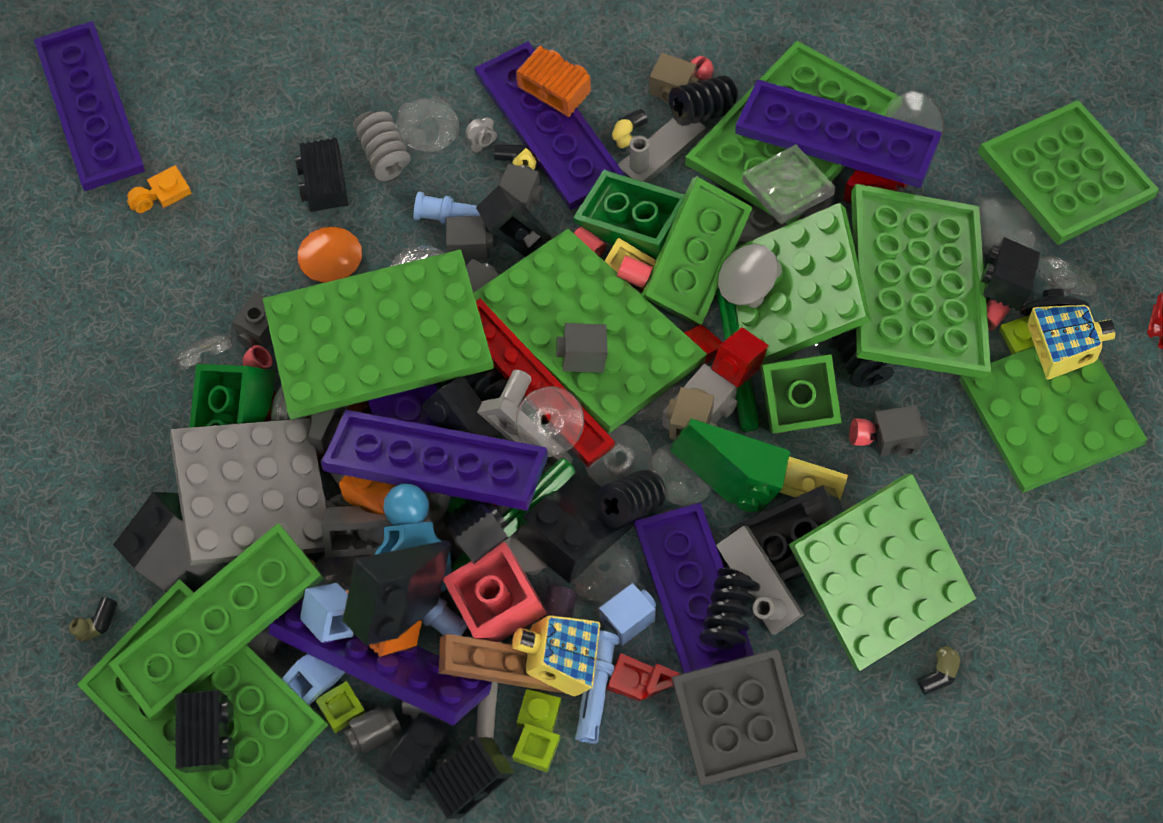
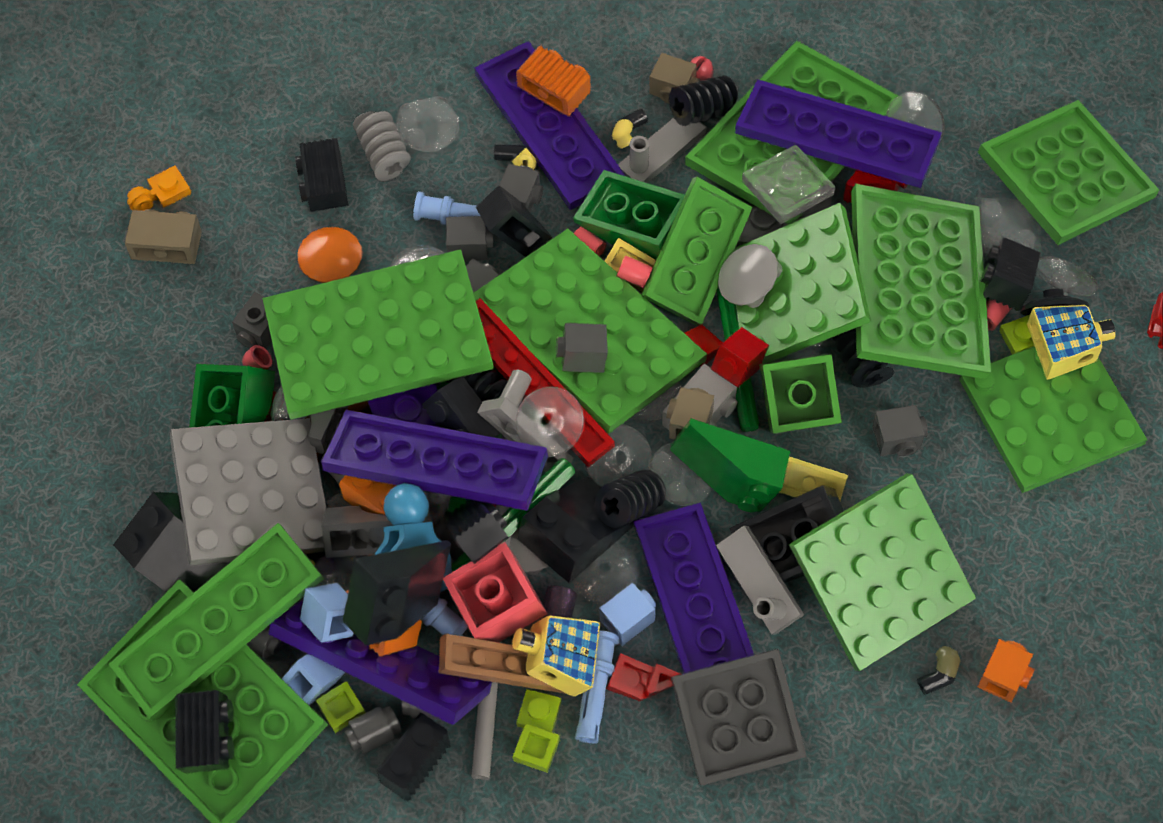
dark purple plate [34,21,146,192] -> none
arm [69,597,118,641] -> none
clear dish [172,335,233,371] -> none
black brick [424,736,515,819] -> none
light grey plate [465,117,498,153] -> none
black piece [699,568,761,650] -> none
coral hinge [849,418,877,446] -> none
none -> dark tan brick [125,209,202,264]
none -> orange brick [978,639,1035,703]

